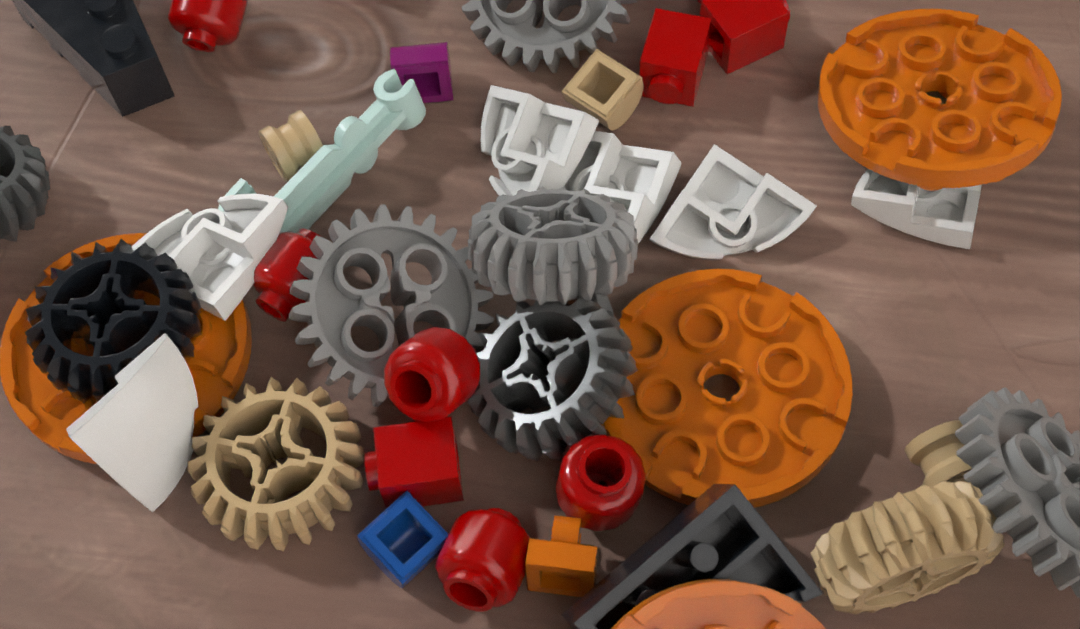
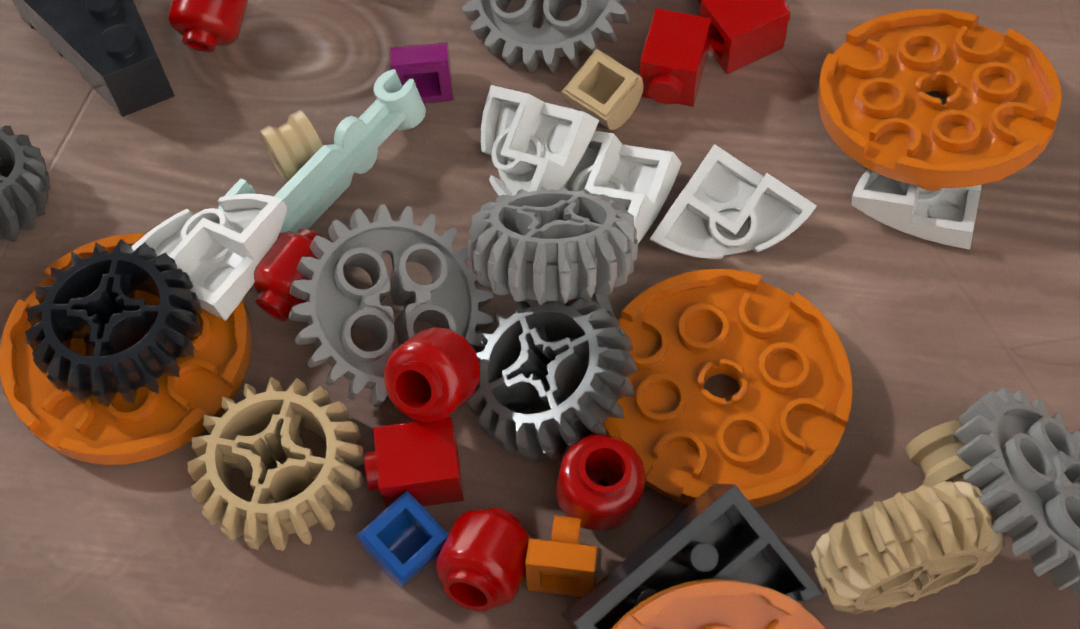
white brick [66,333,198,512] -> none

